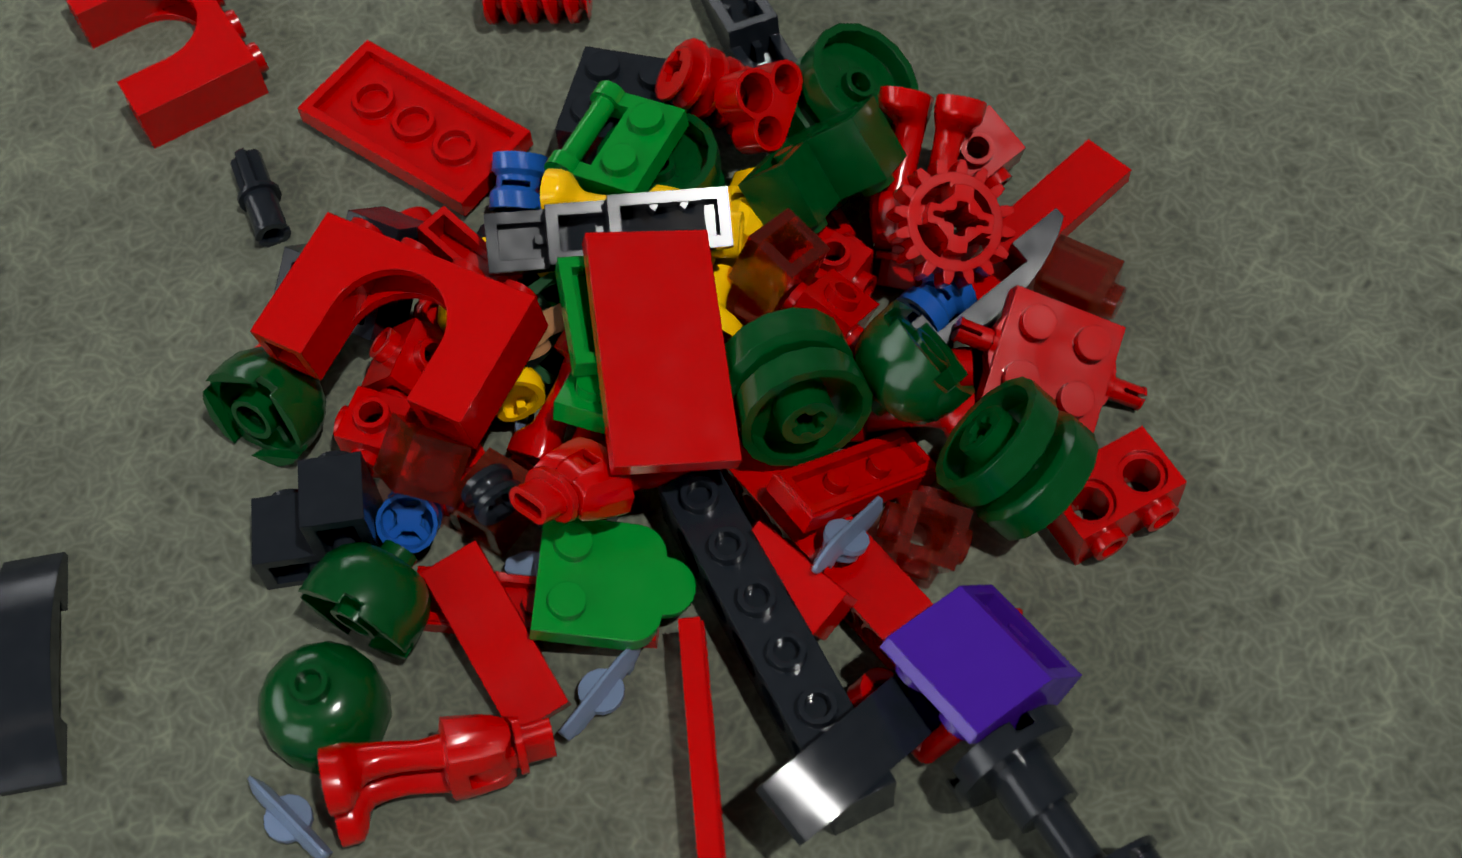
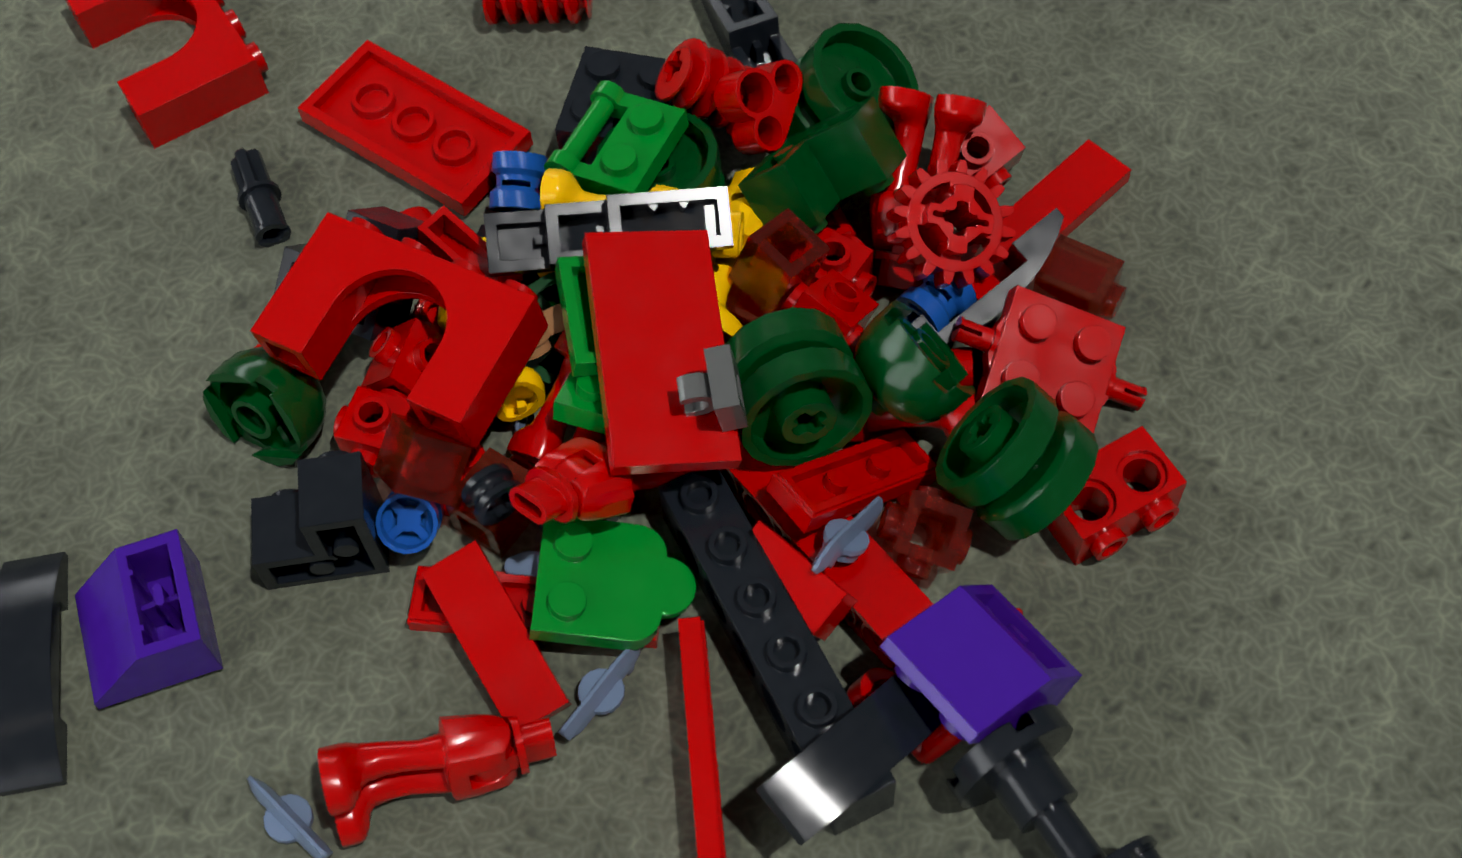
dark green cylinder [258,641,392,775] -> none
dark green cylinder [298,540,431,660] -> none
none -> dark purple slope [75,529,223,709]
none -> dark grey tile [676,344,748,432]

